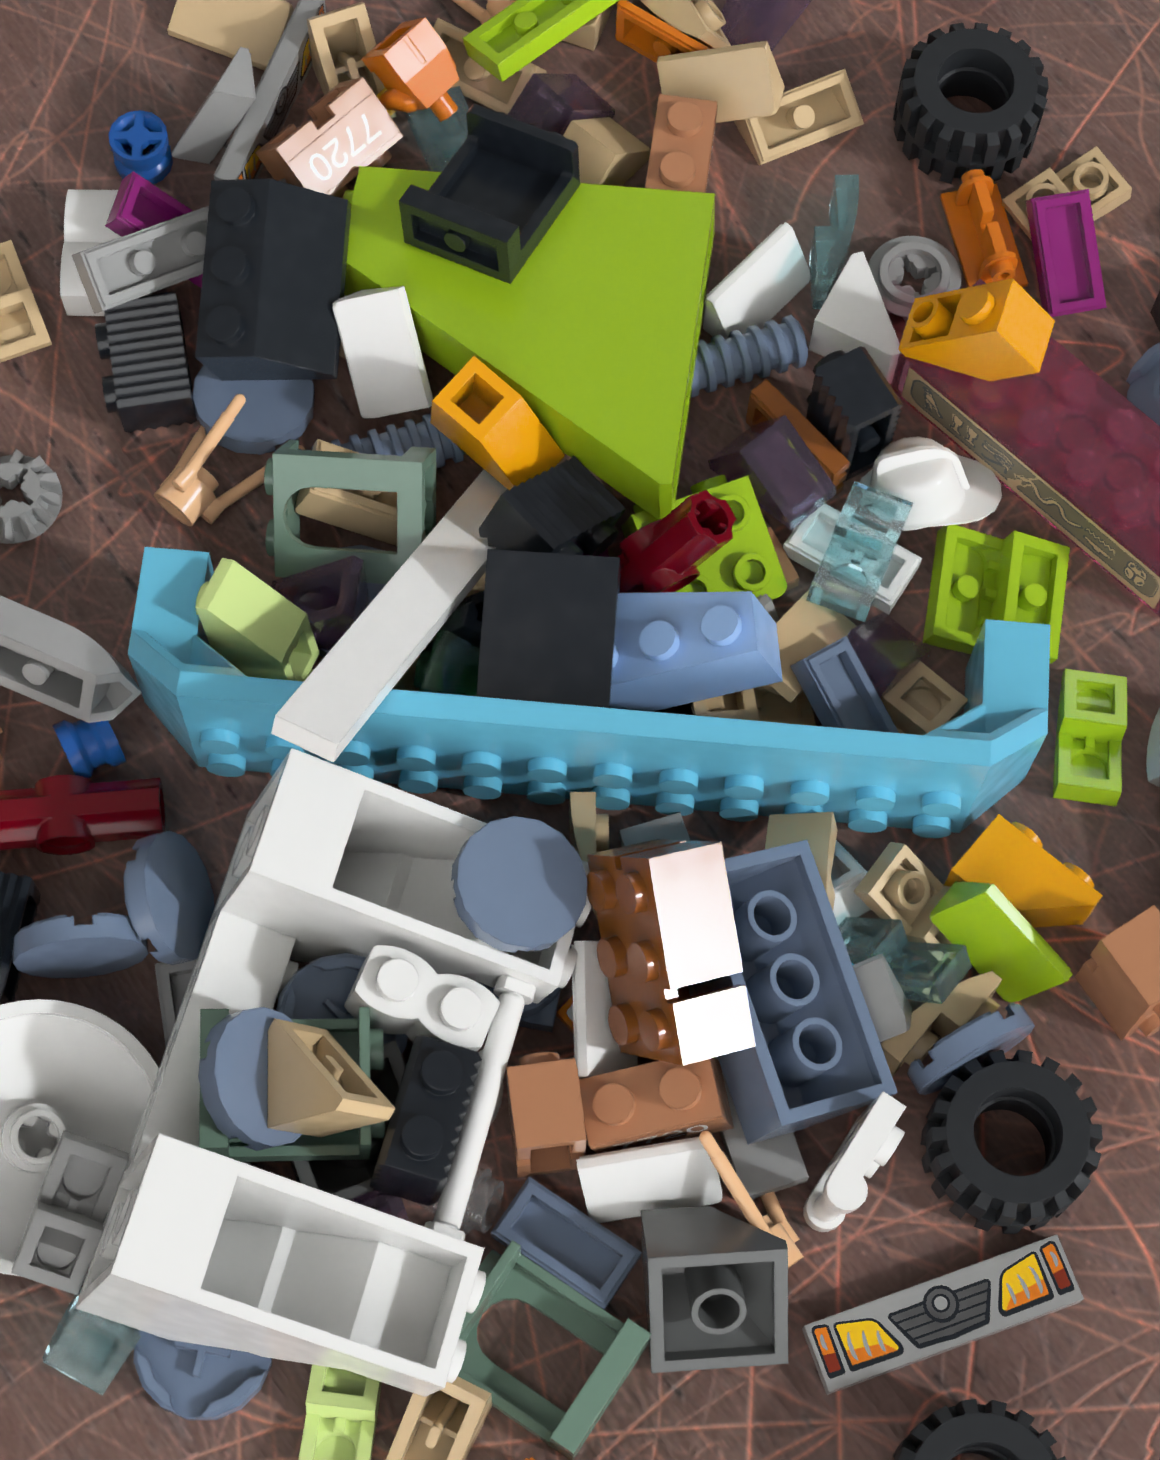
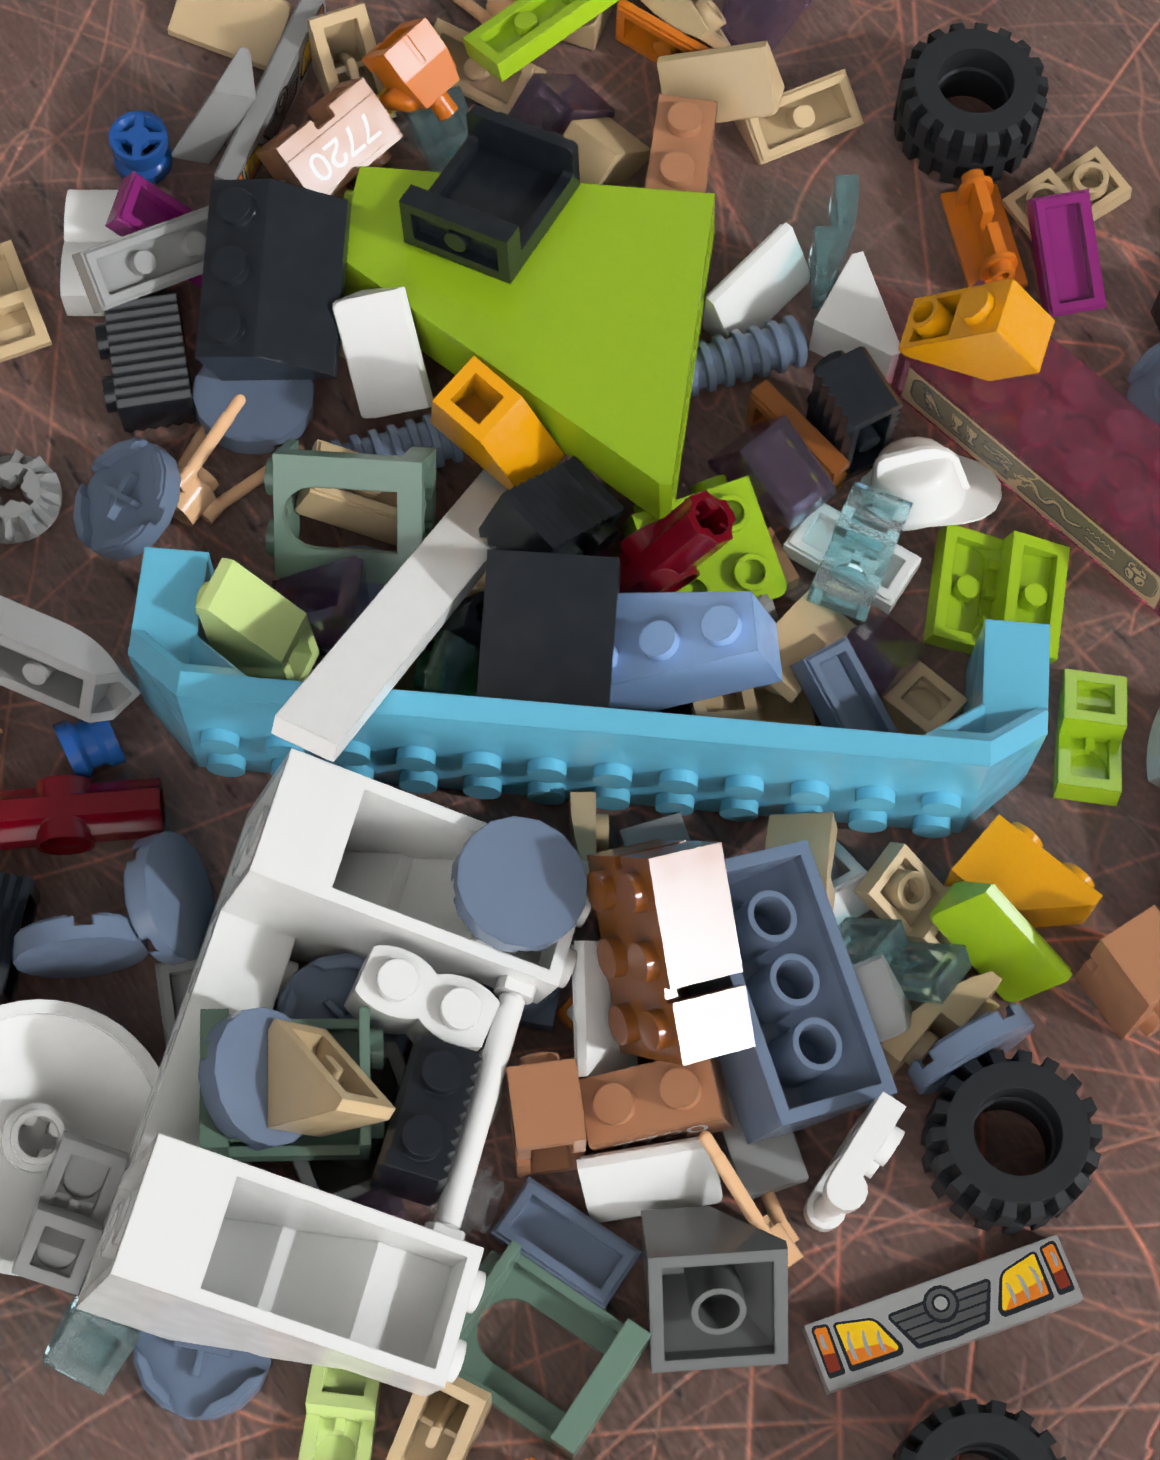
light grey gear [868,236,961,323] -> none
none -> sand blue tile [73,438,181,561]

